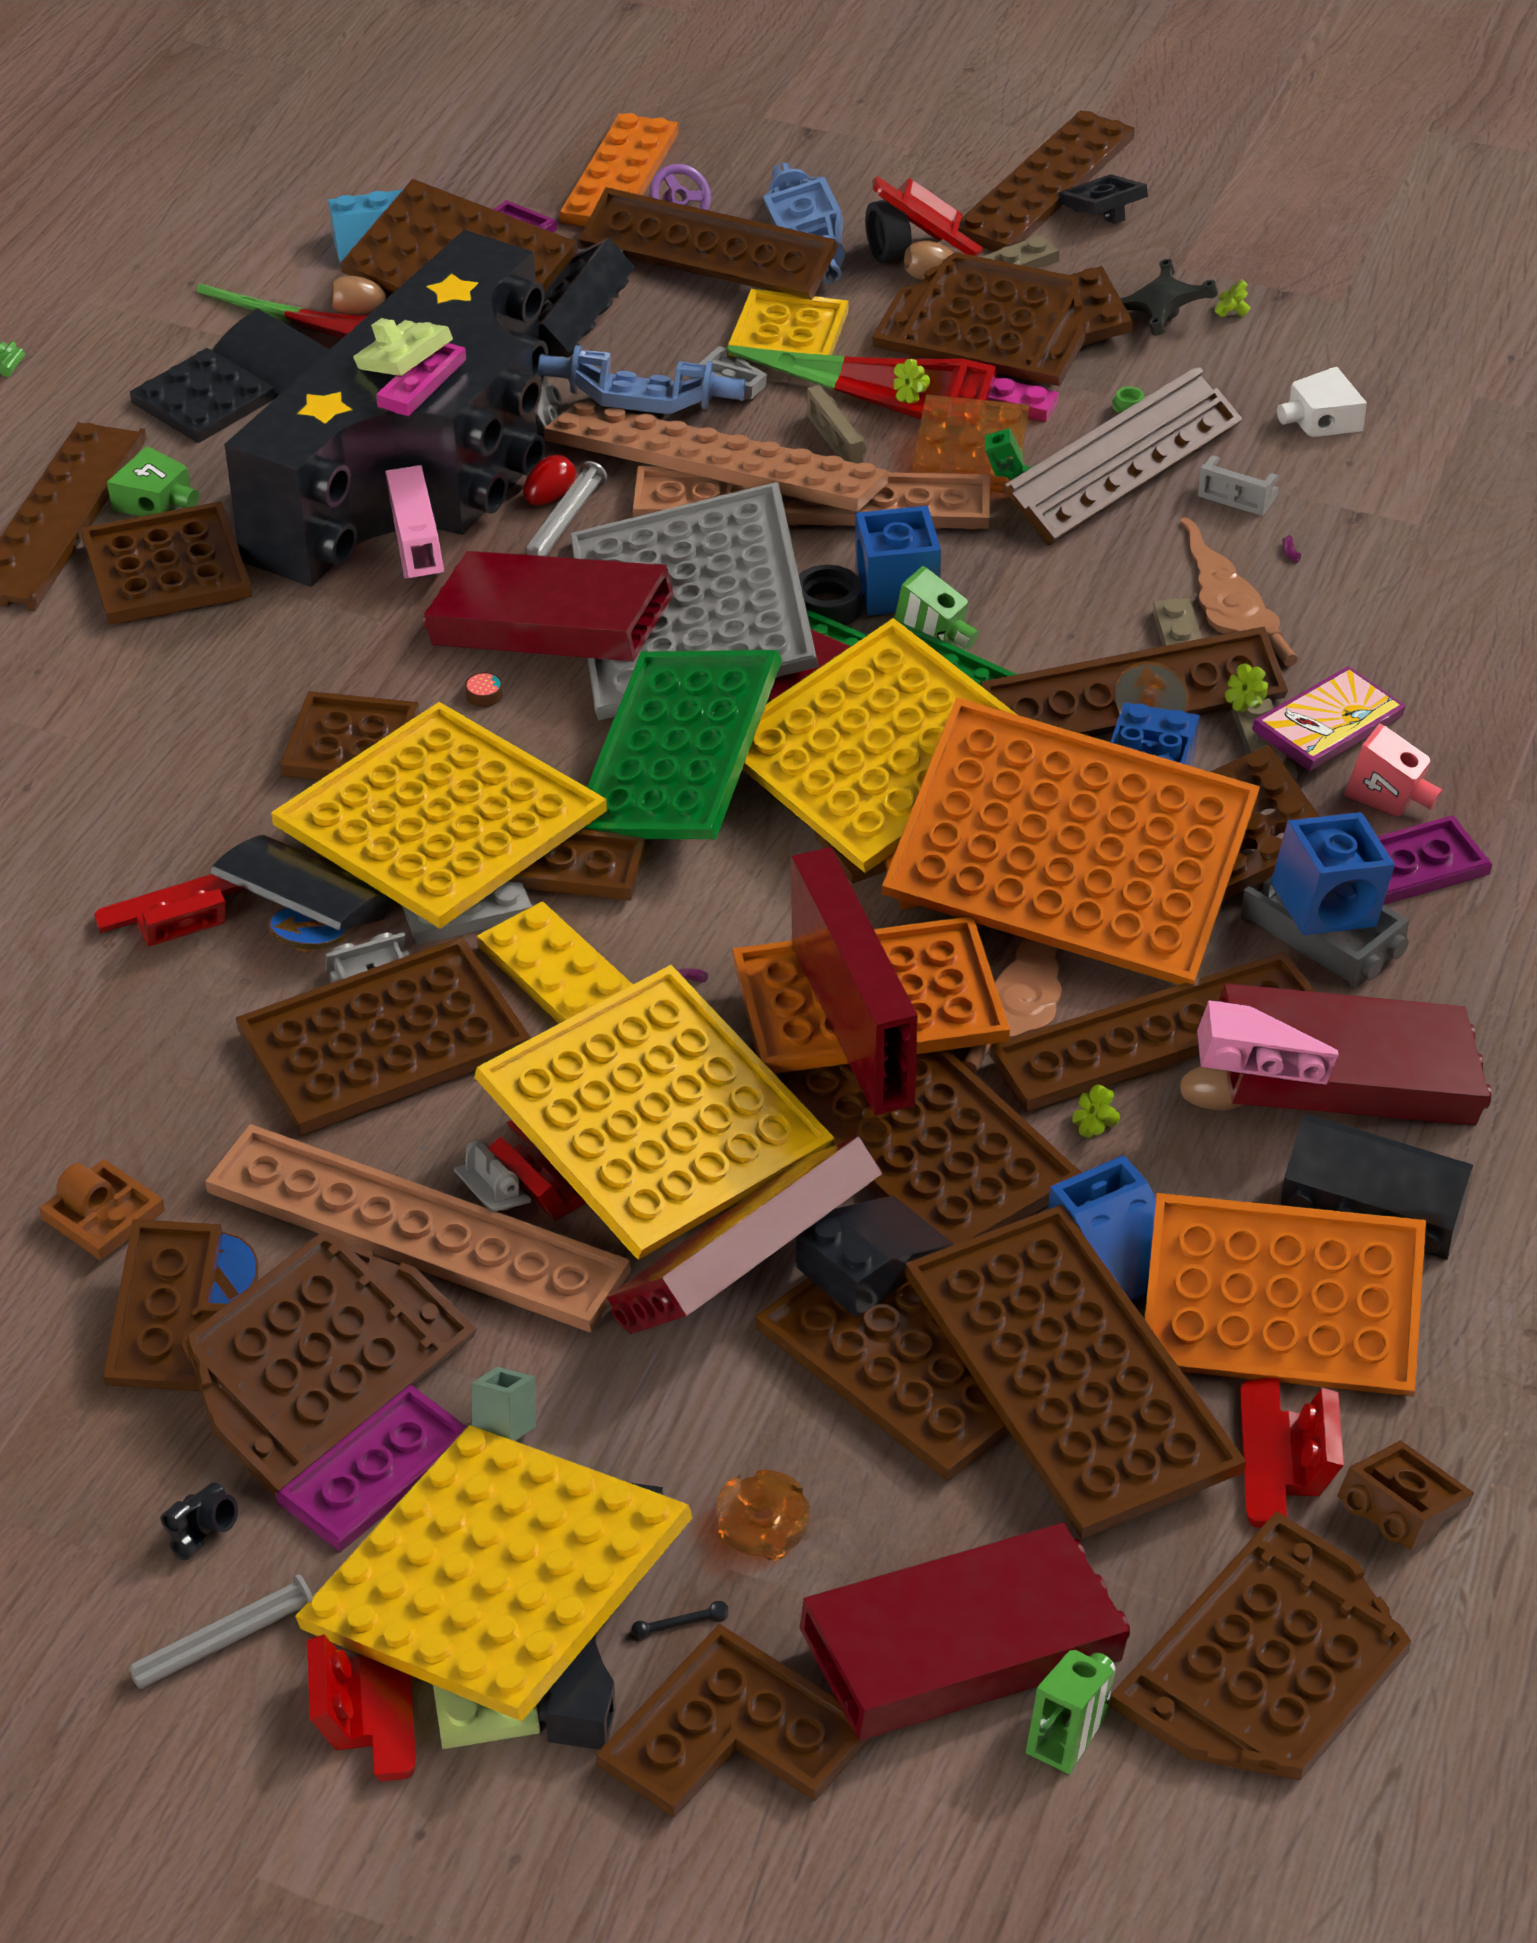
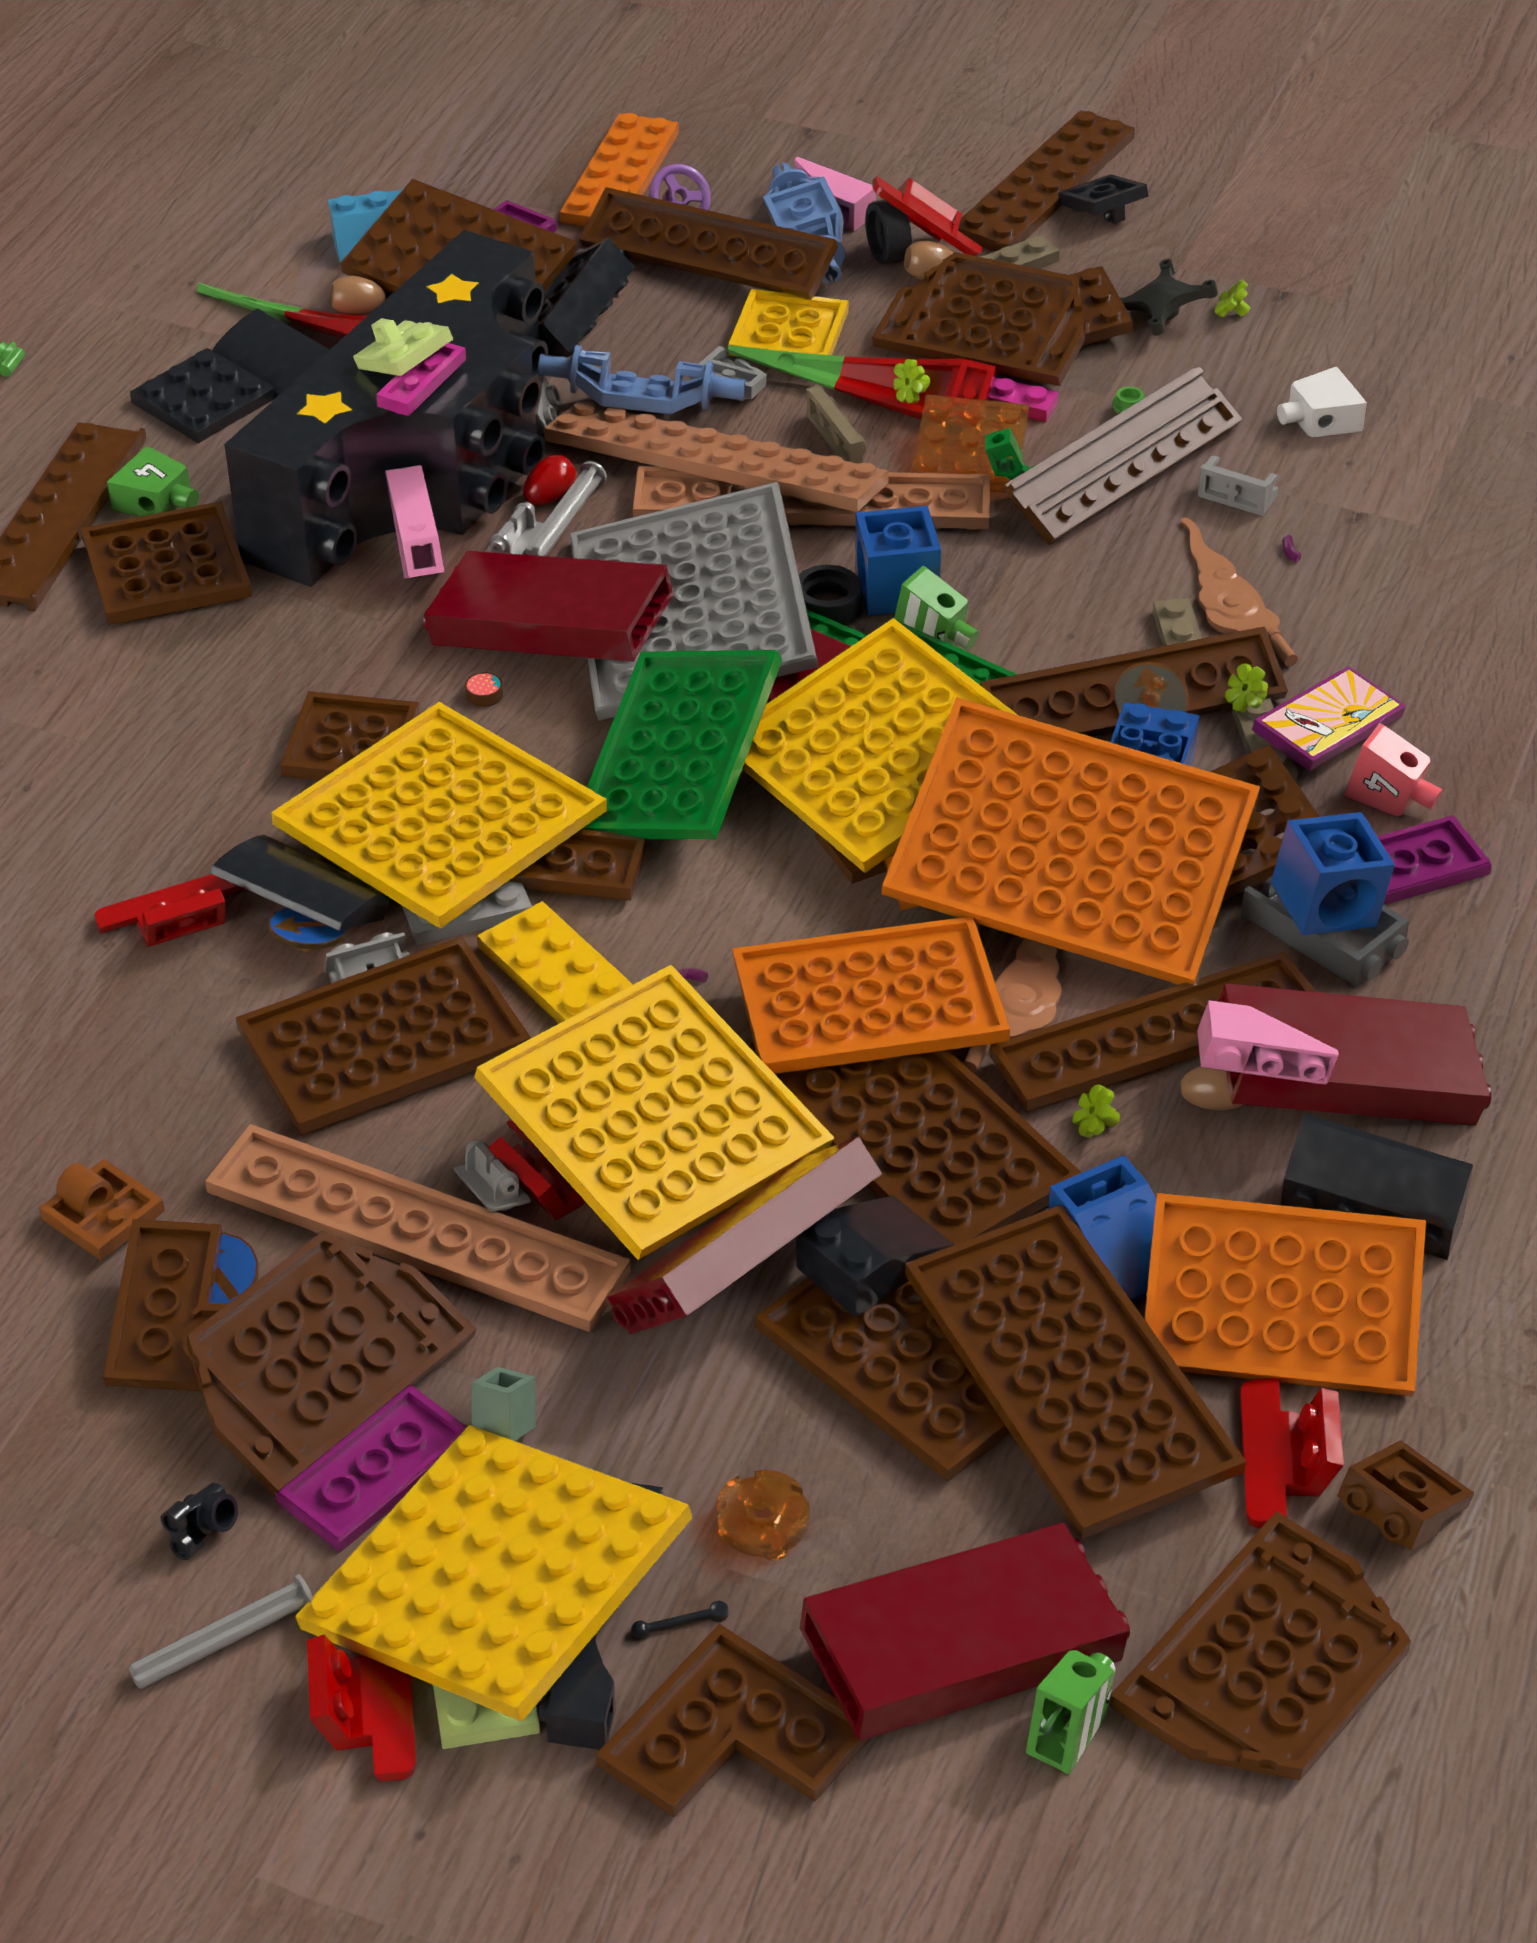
dark red brick [791,847,918,1116] -> none
none -> light grey hinge [485,502,544,555]
none -> bright pink slope [795,157,876,232]

